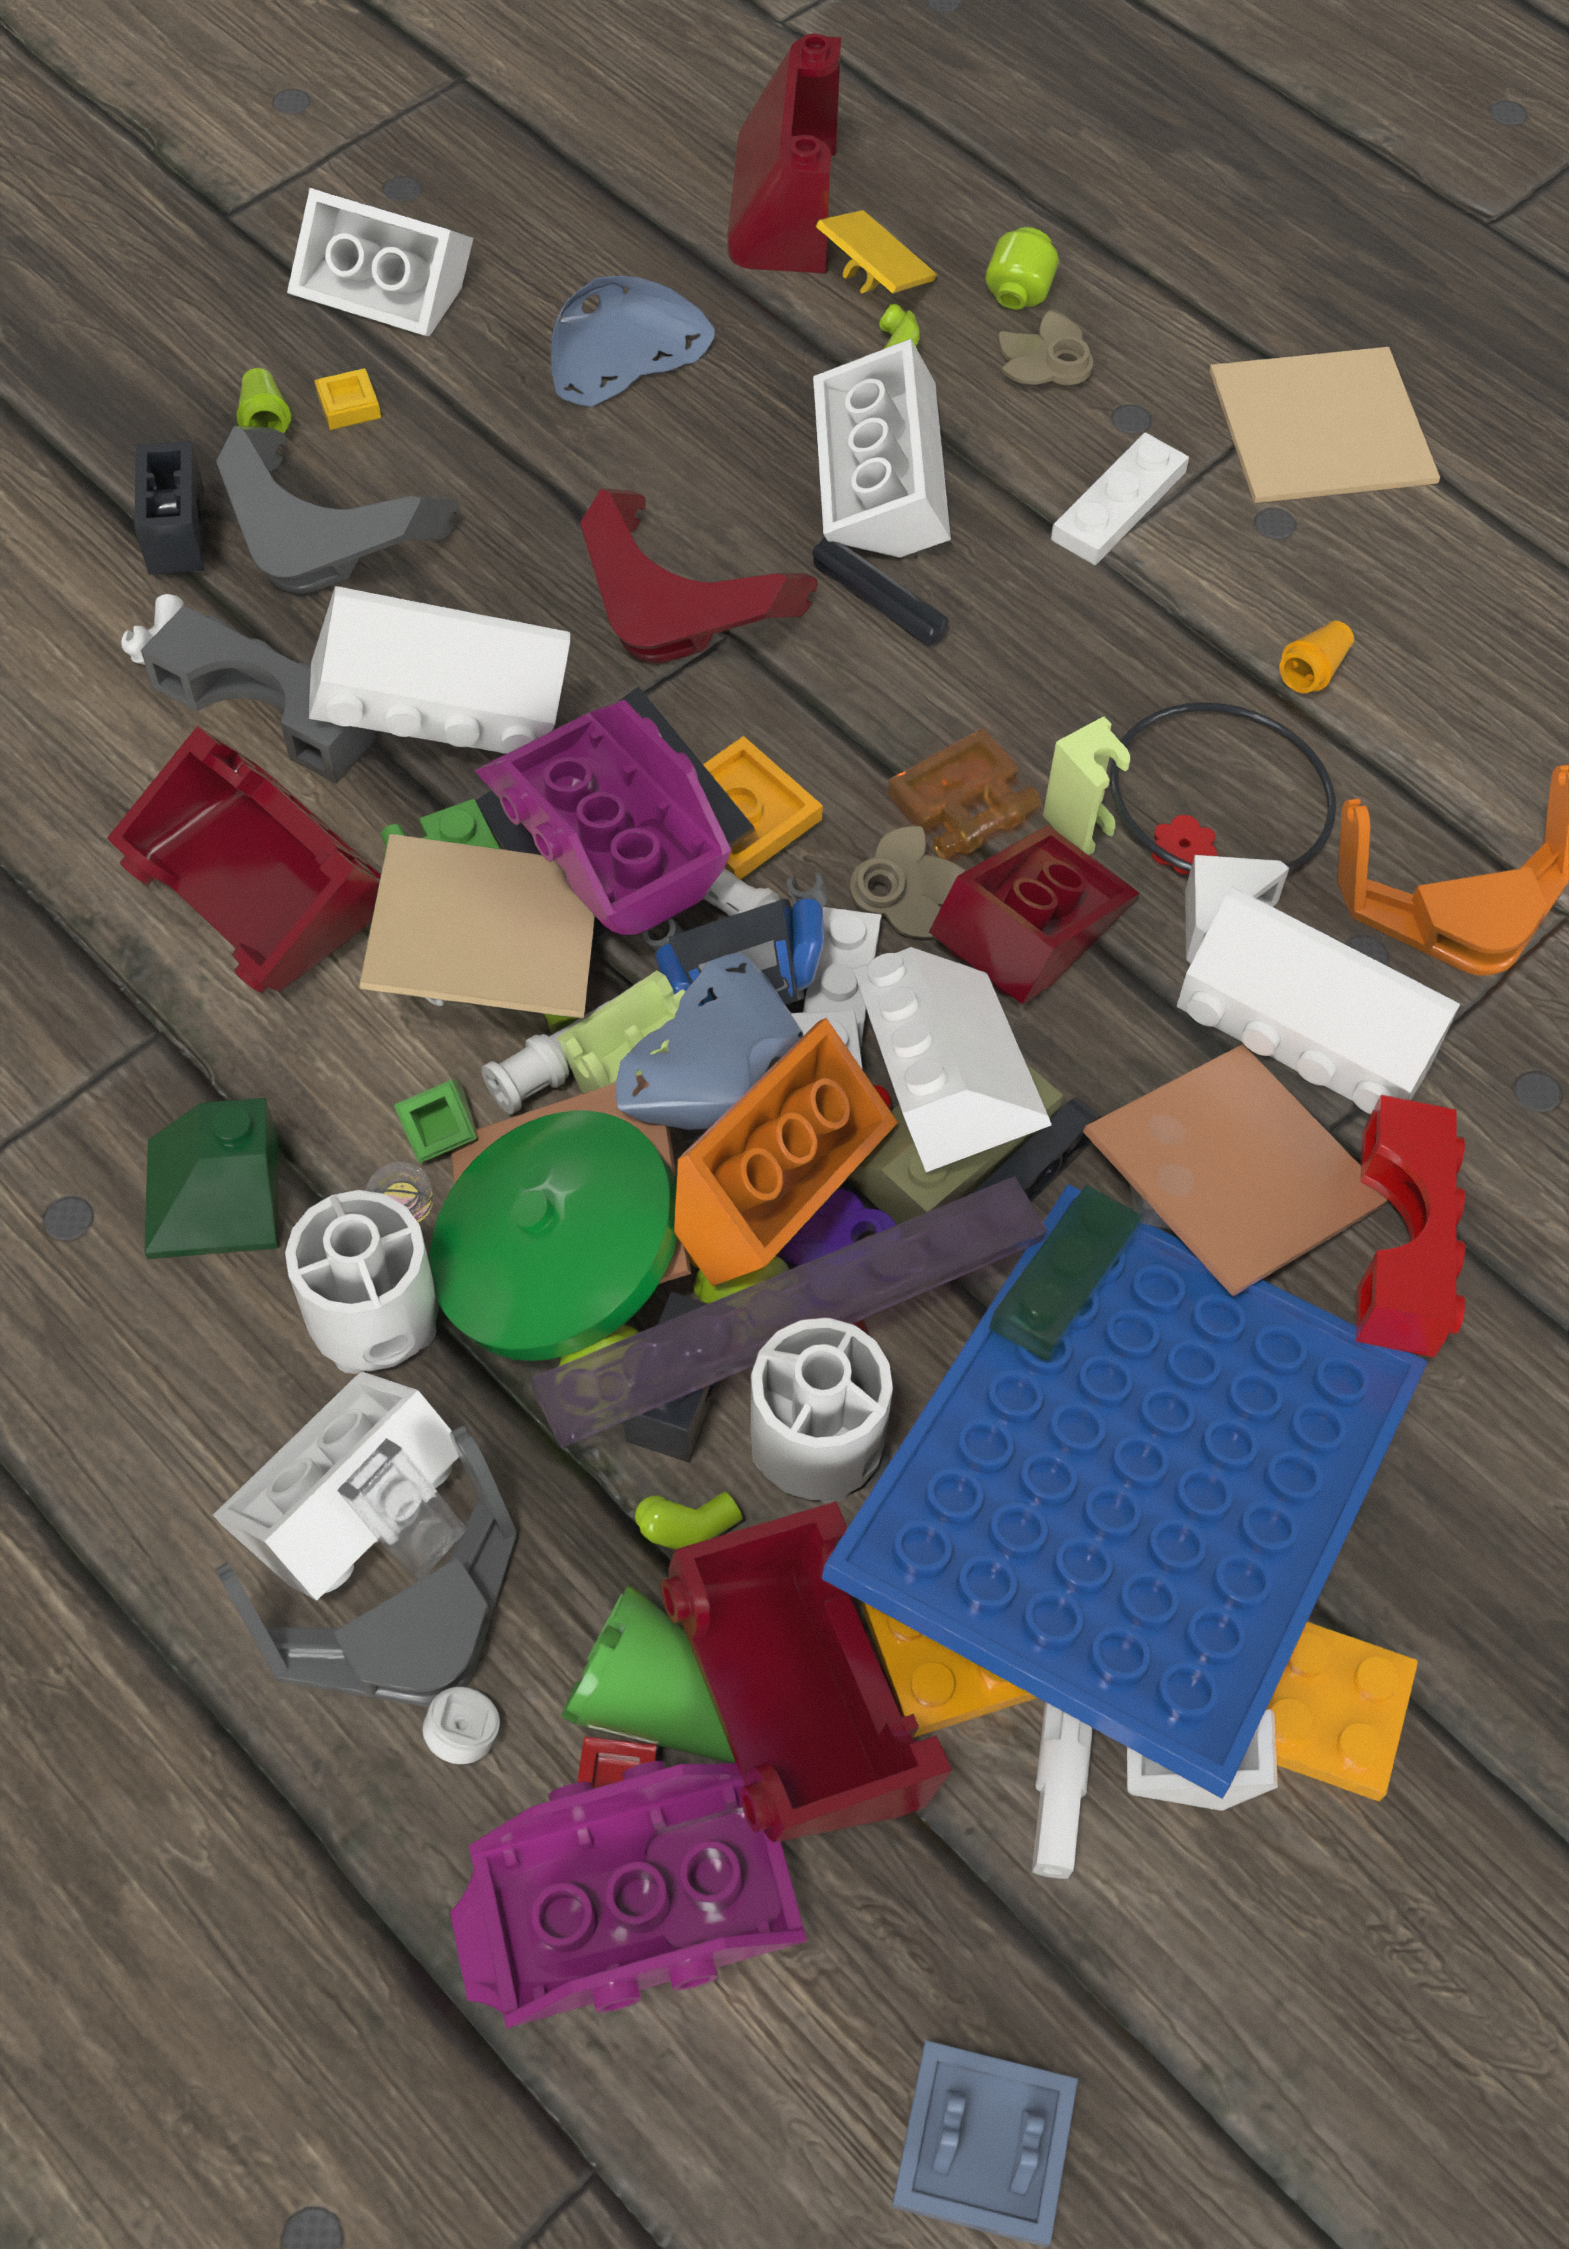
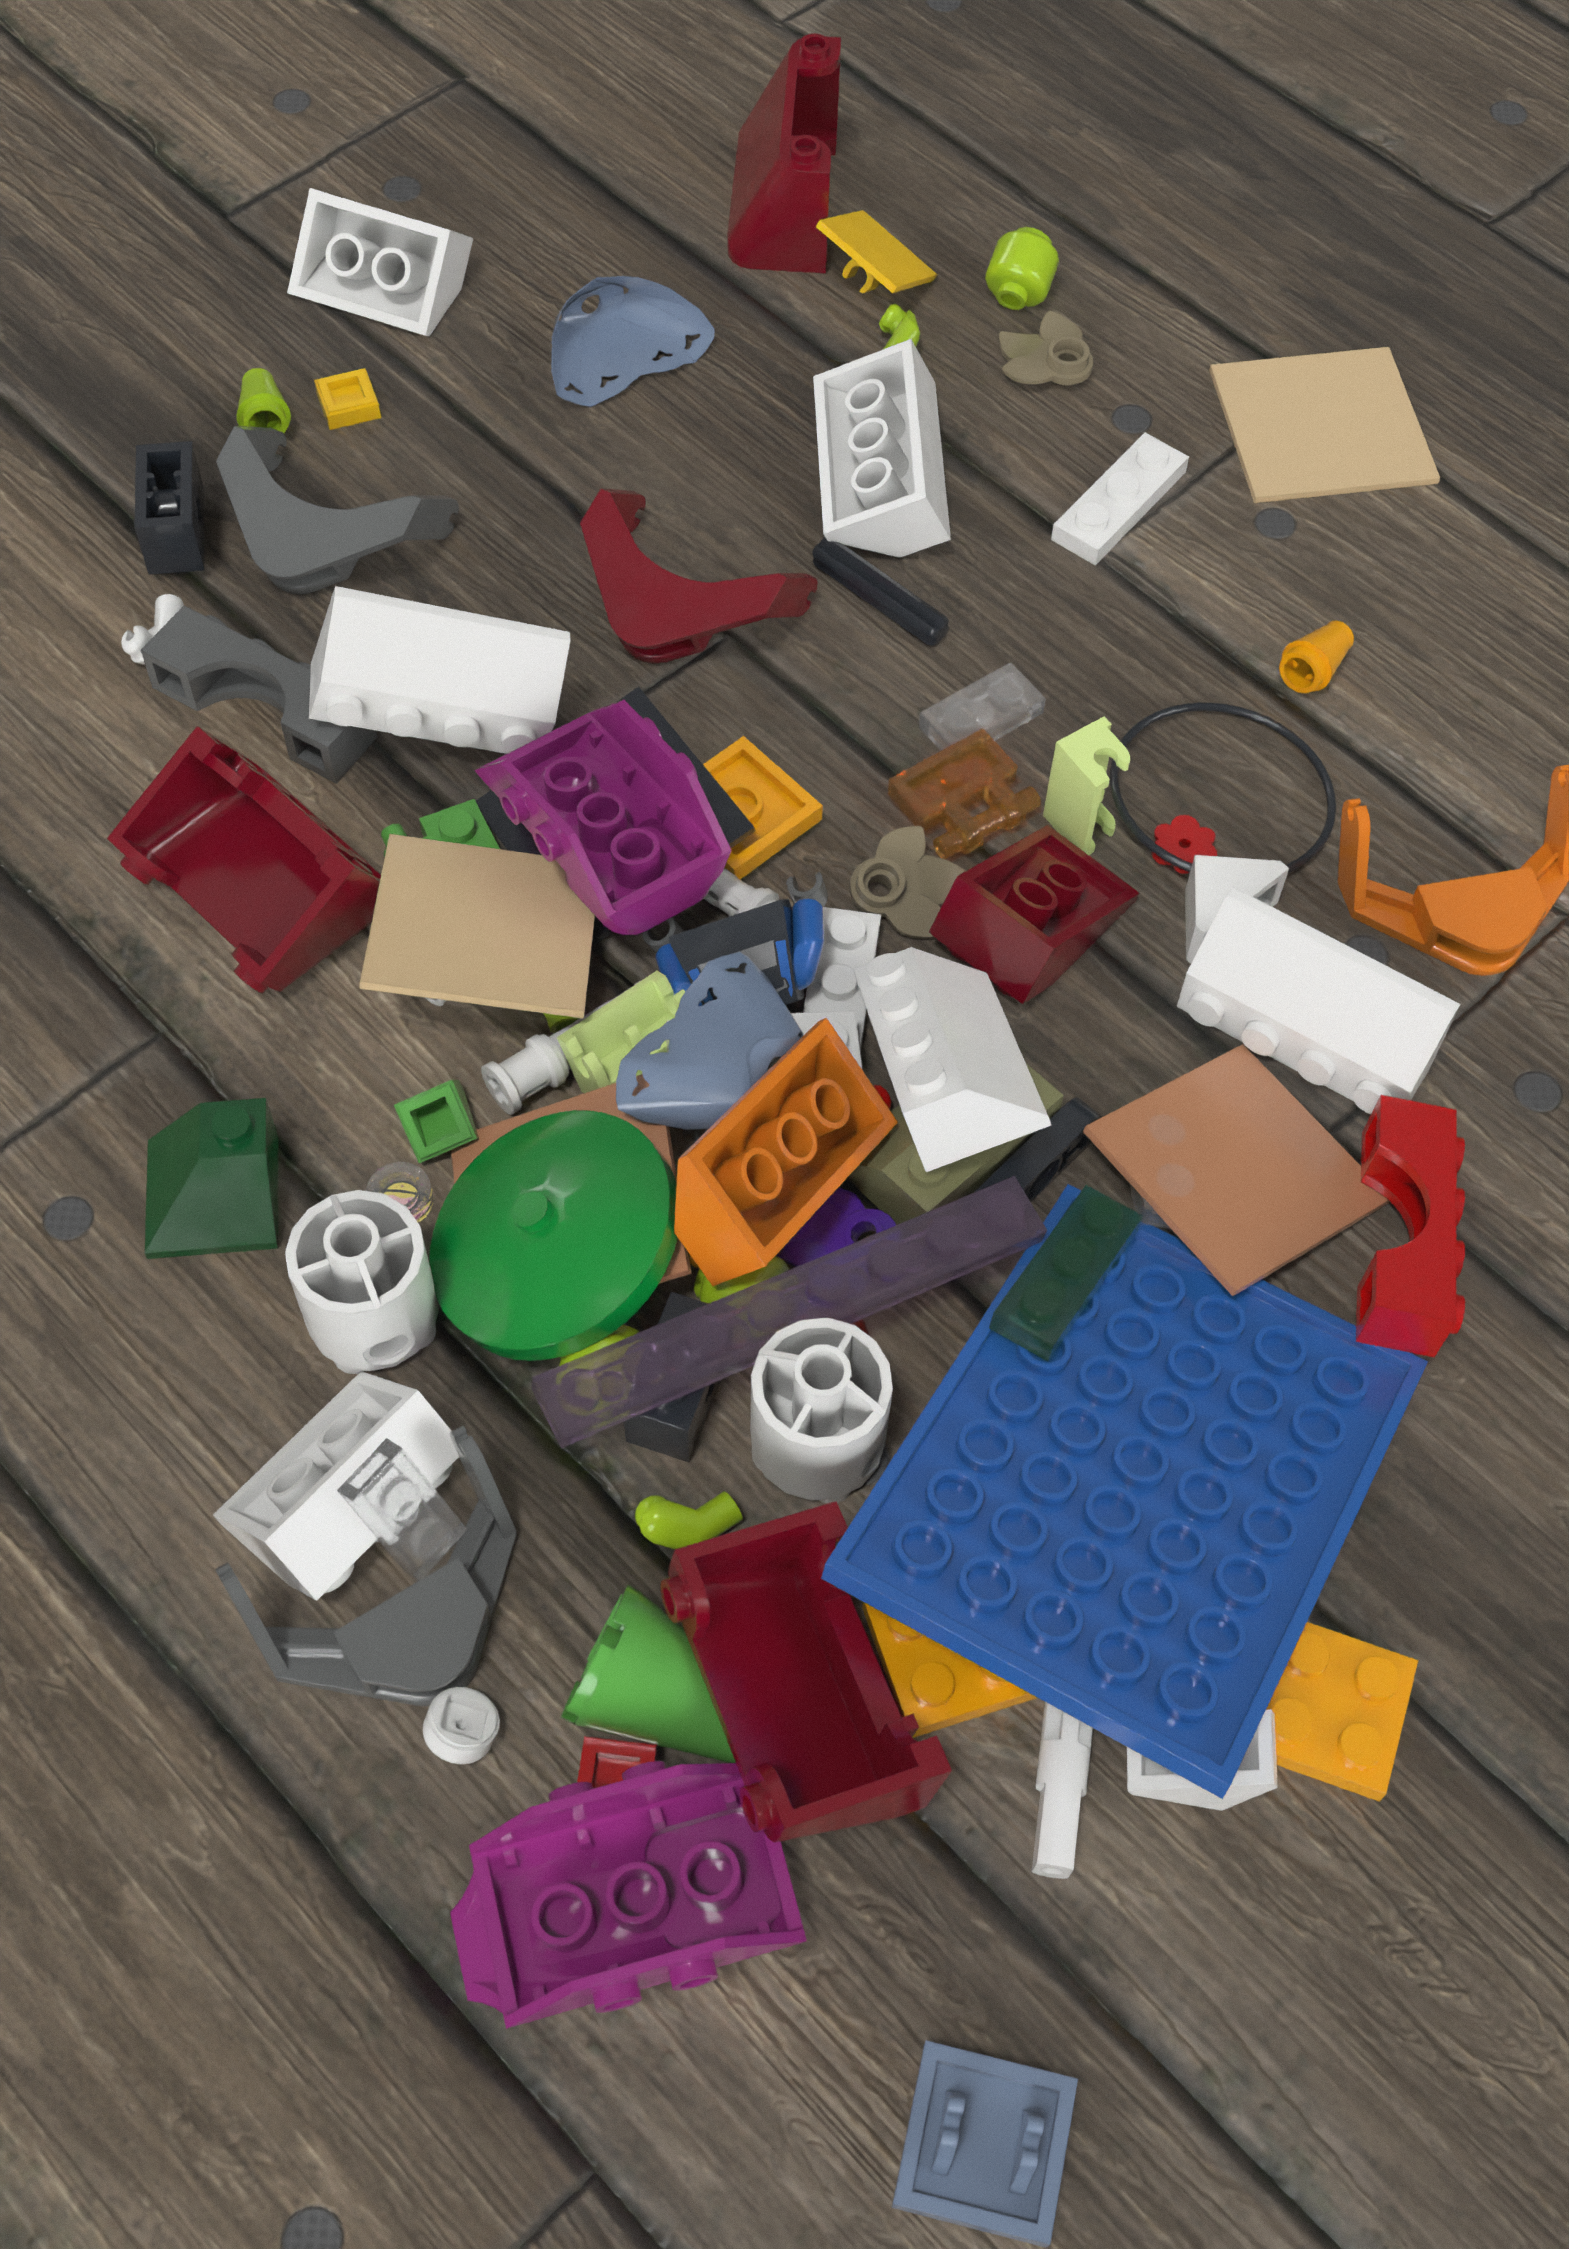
none -> clear plate [919,662,1046,764]

